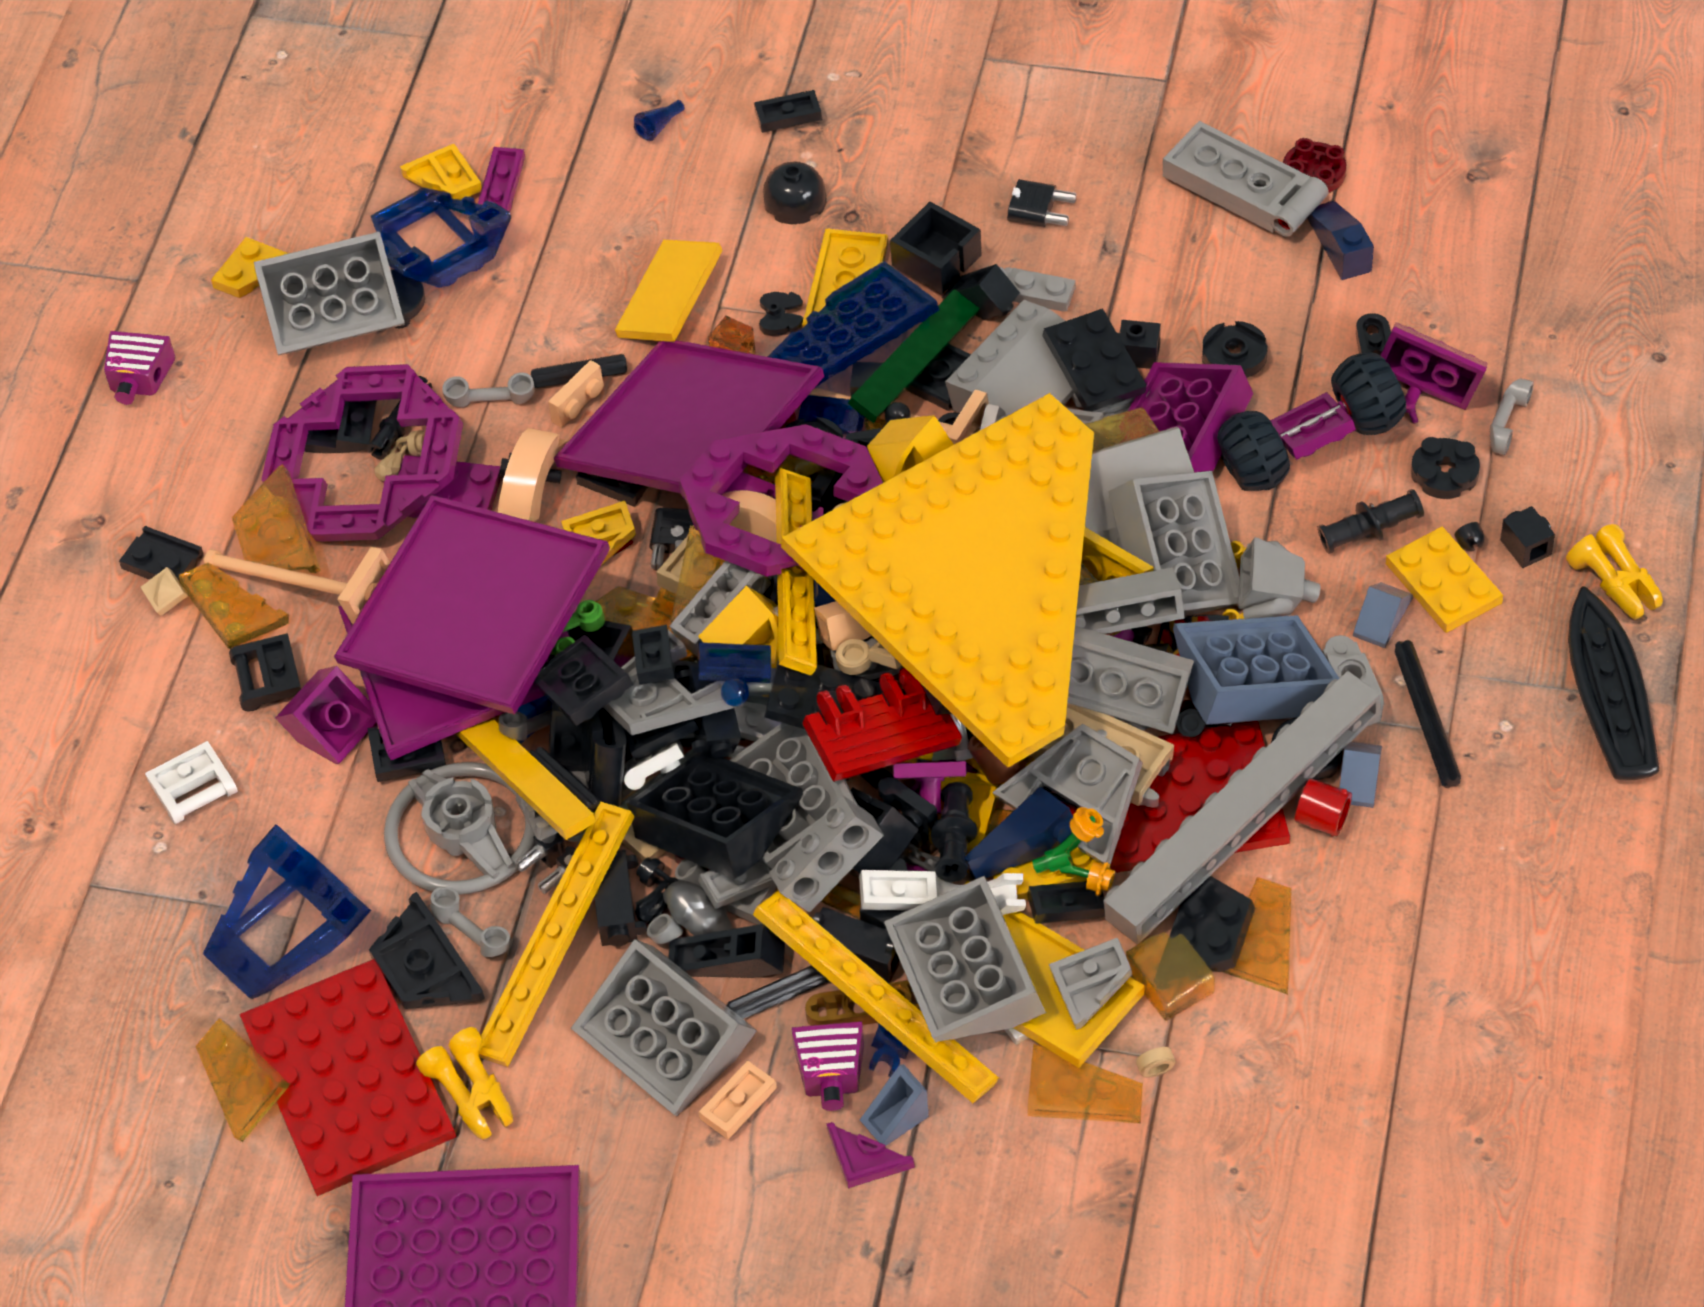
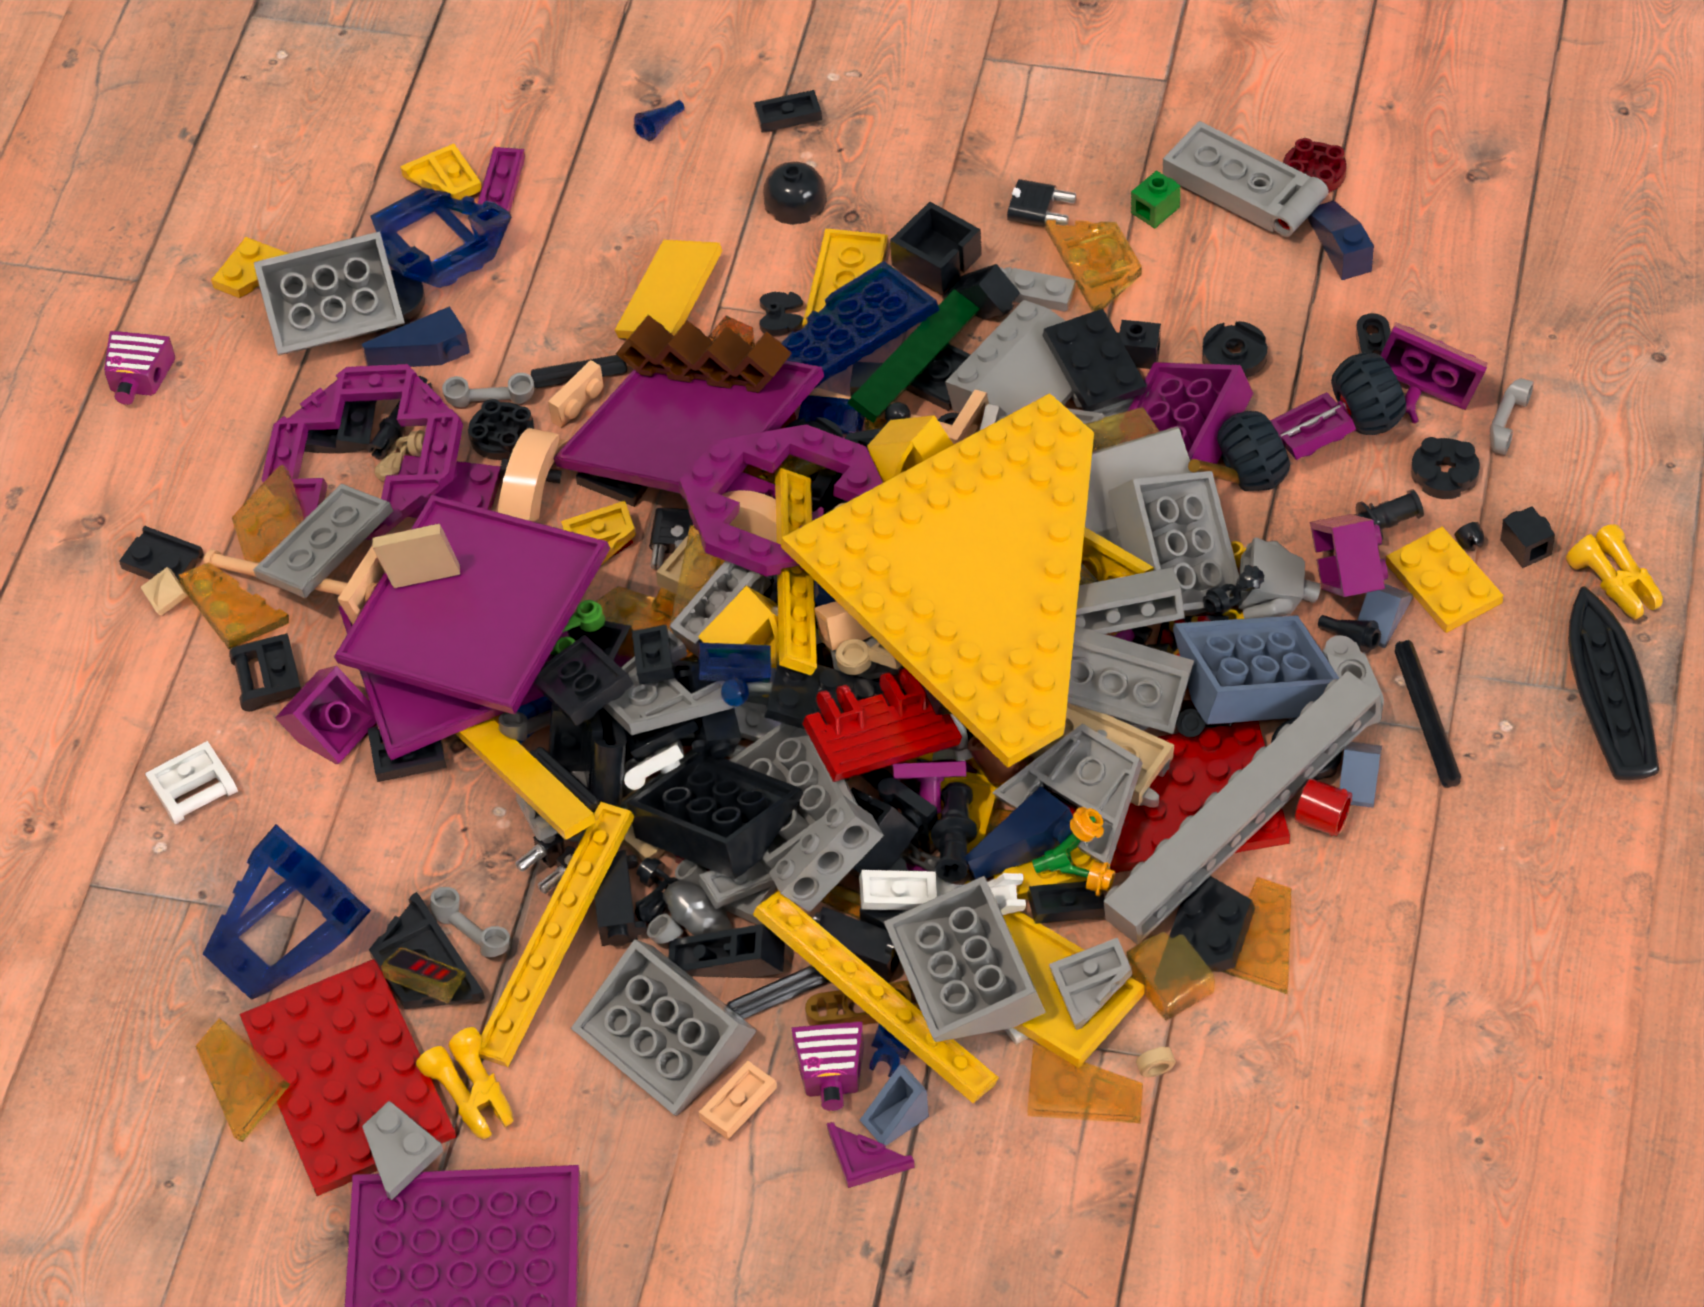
light grey piece [384,762,535,895] -> none
none -> light grey tile [253,484,393,598]
none -> dark blue slope [361,306,470,367]
none -> light grey wing [362,1101,443,1200]
none -> tan tile [372,524,460,588]
none -> slope [381,947,466,1003]
none -> black tile [468,399,535,460]
none -> reddish brown brick [616,315,792,393]
none -> clear yellow wing [1046,220,1142,312]
none -> green brick [1131,170,1181,229]
none -> pearl gold bar [1188,459,1239,484]
none -> black piece [1203,565,1265,615]
none -> magenta piece [1310,514,1388,597]
none -> black cone [1318,615,1381,654]

